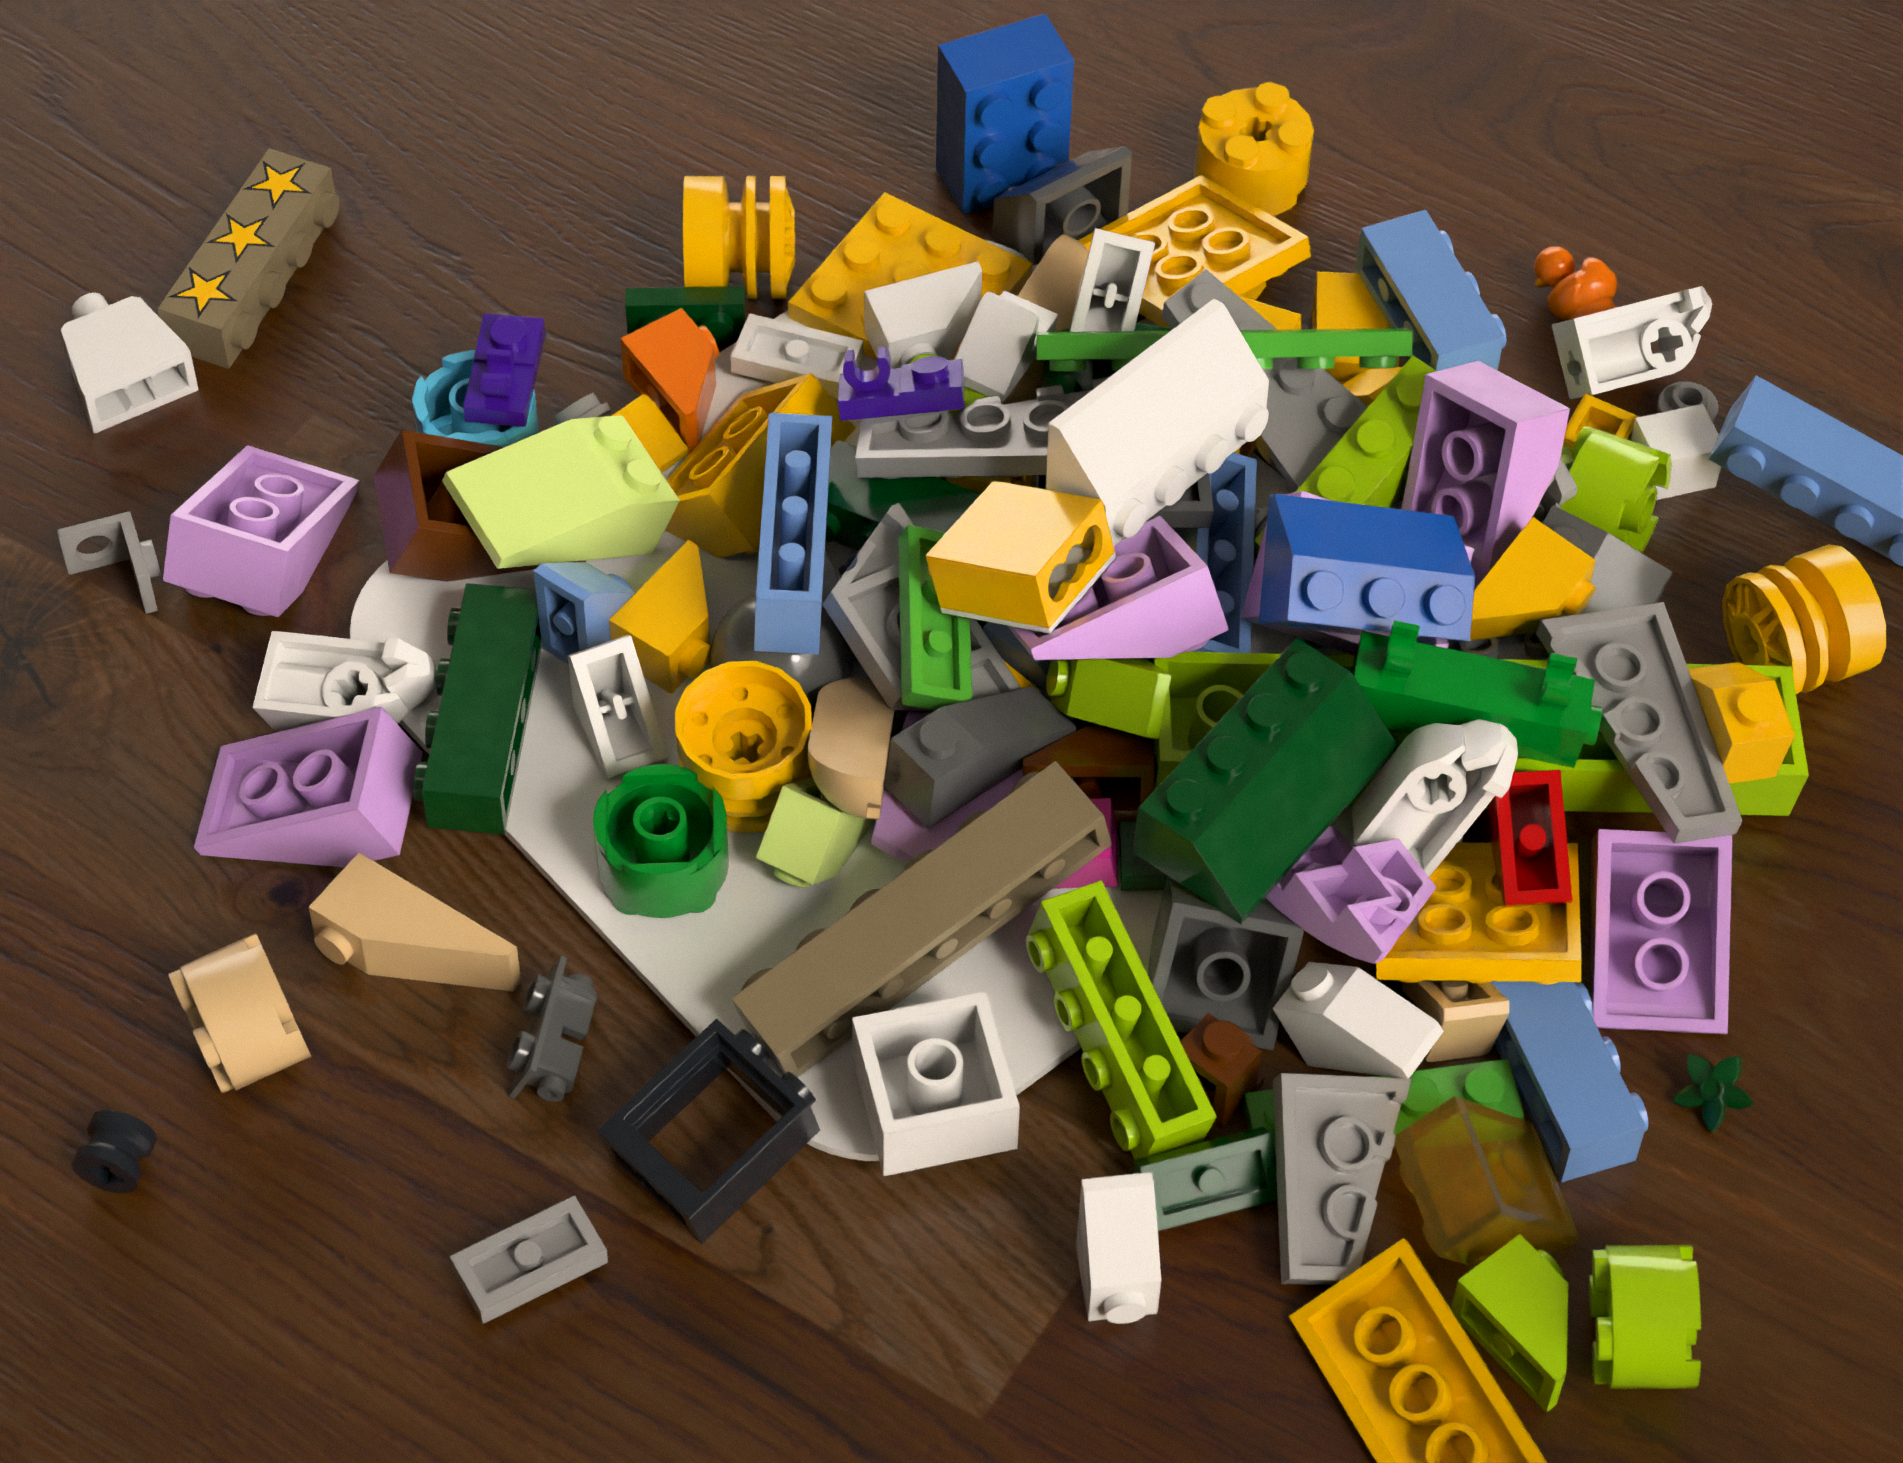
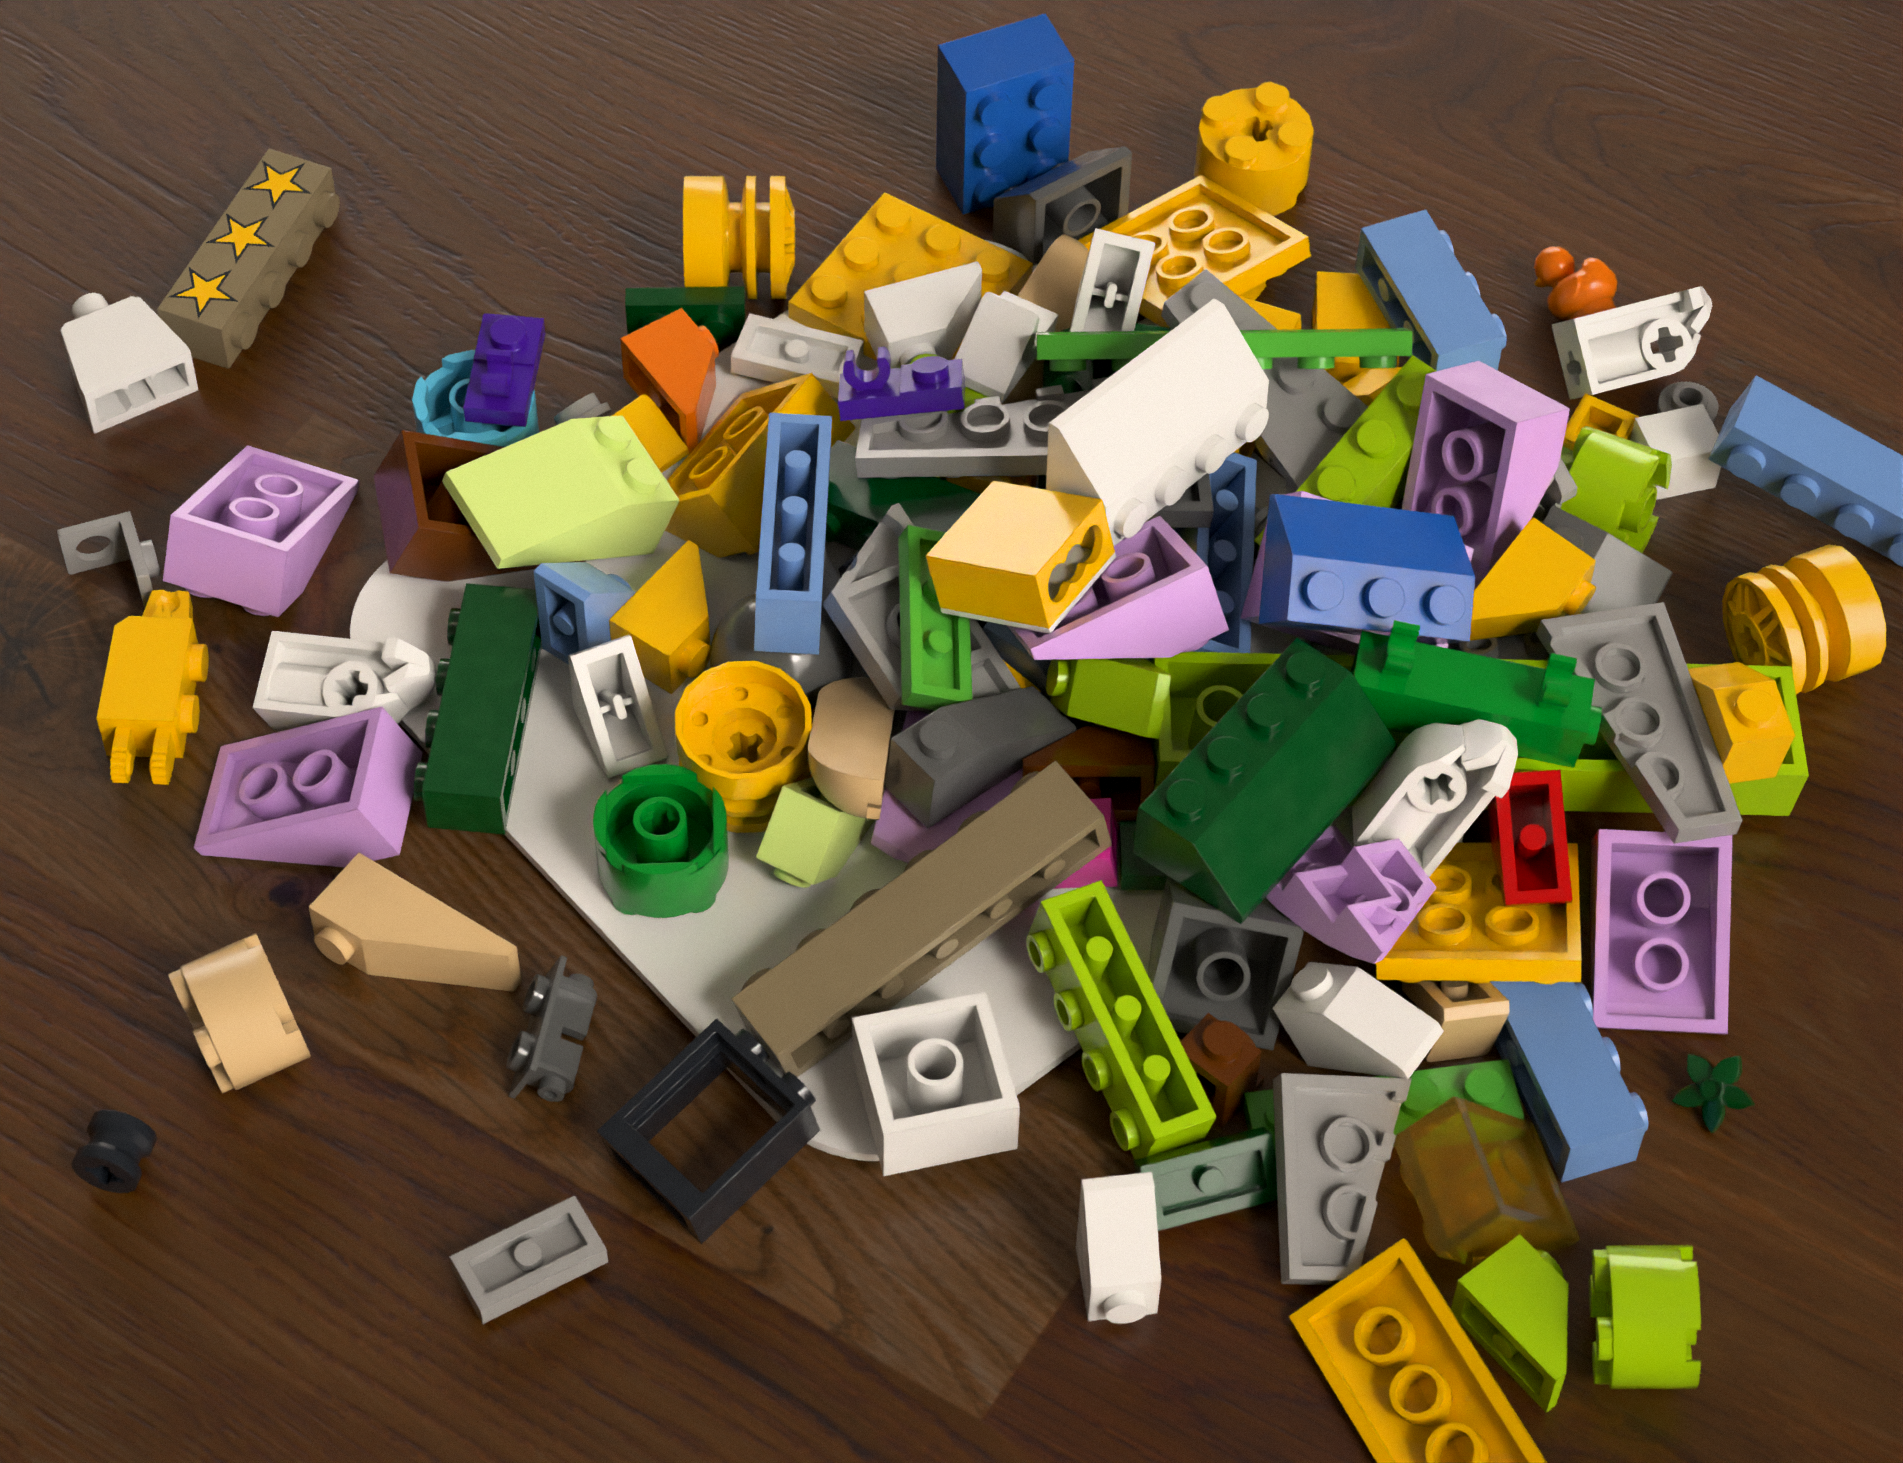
none -> yellow hinge [97,590,209,785]

